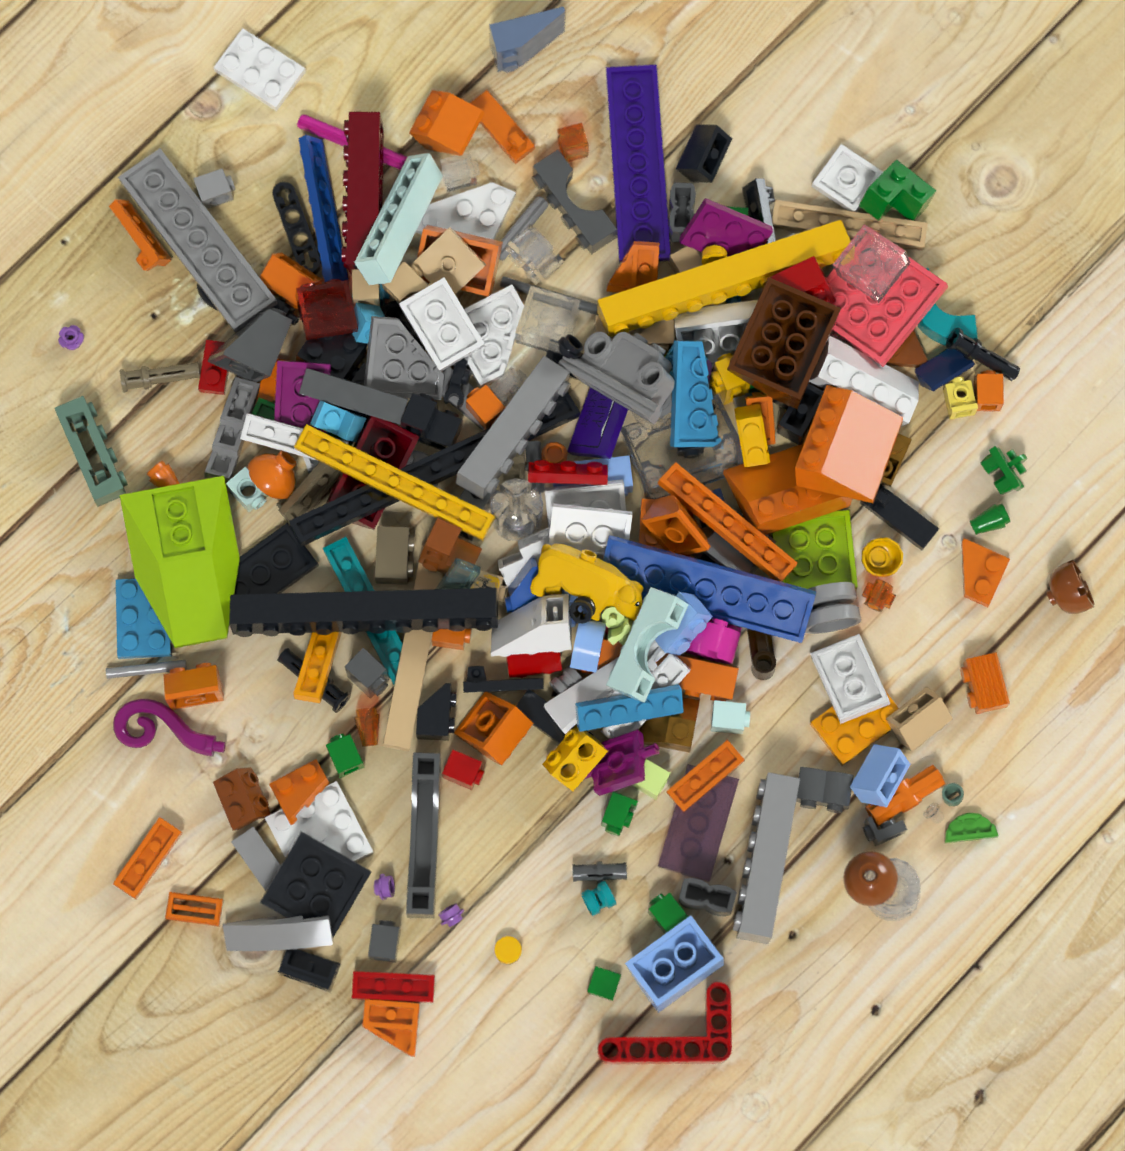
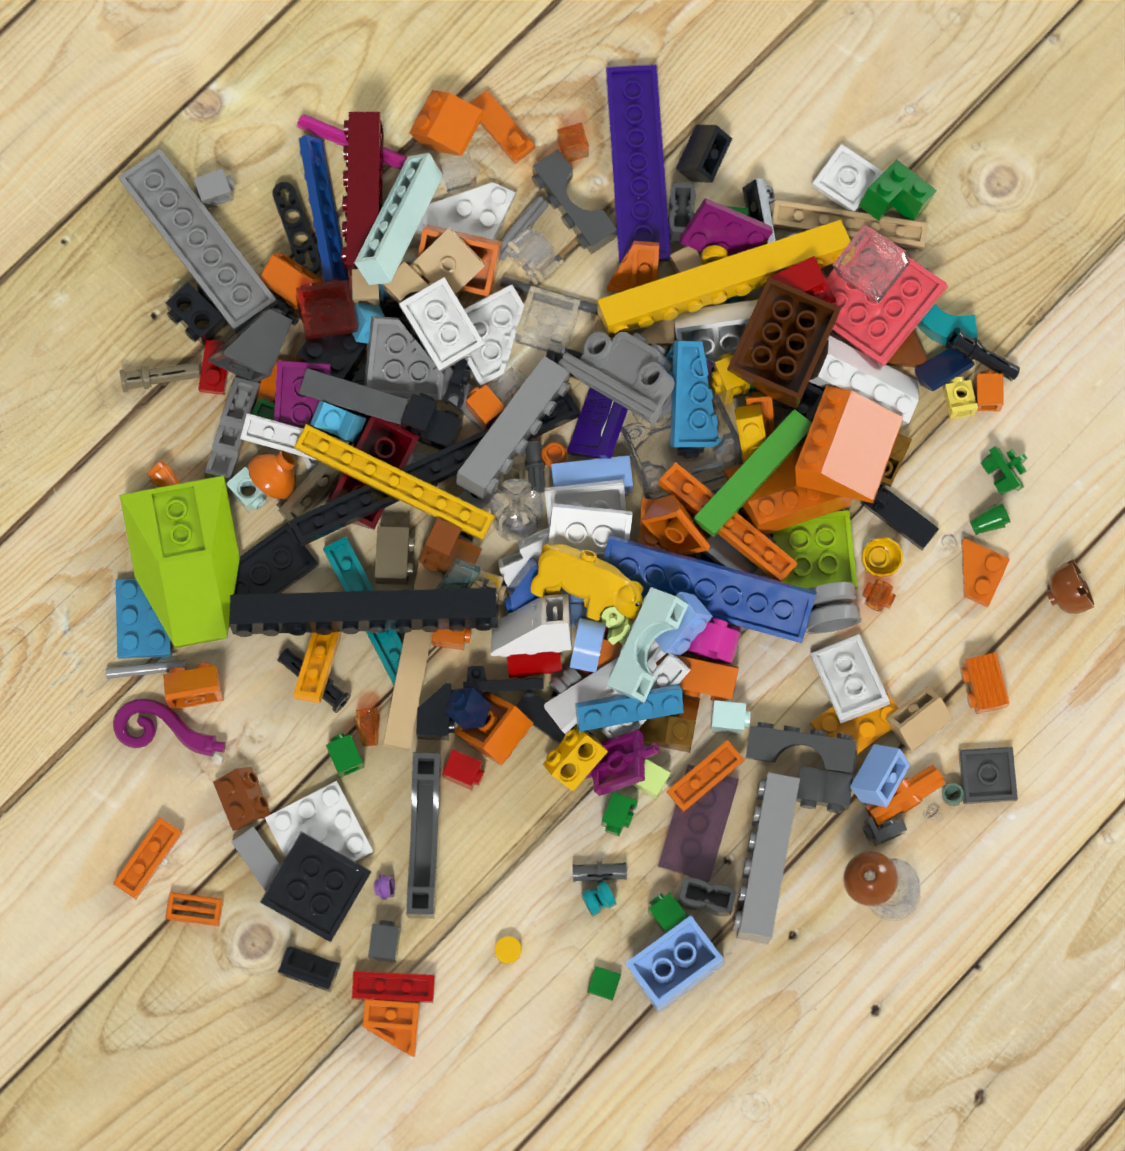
sand green brick [54,396,128,507] -> none
medium lavender plate [58,325,84,350] -> none
orange hinge [109,199,172,271] -> none
white plate [213,28,306,111] -> none
light grey slope [222,916,333,951] -> none
orange wing [269,759,329,825] -> none
dark grey brick [345,648,389,699] -> none
medium lavender plate [438,903,464,927] -> none
sand blue slope [489,7,565,72] -> none
red plate [528,460,608,485] -> none
black plate [558,334,583,359] -> none
black bush [569,596,596,624] -> none
red beam [597,982,732,1064] -> none
dark brown piece [747,629,776,680] -> none
bright green tile [945,813,999,843] -> none
none -> black brick [165,282,226,346]
none -> dark blue brick [445,687,491,729]
none -> bright green tile [693,409,812,537]
none -> dark grey arch [746,722,859,774]
none -> dark grey tile [958,747,1018,804]

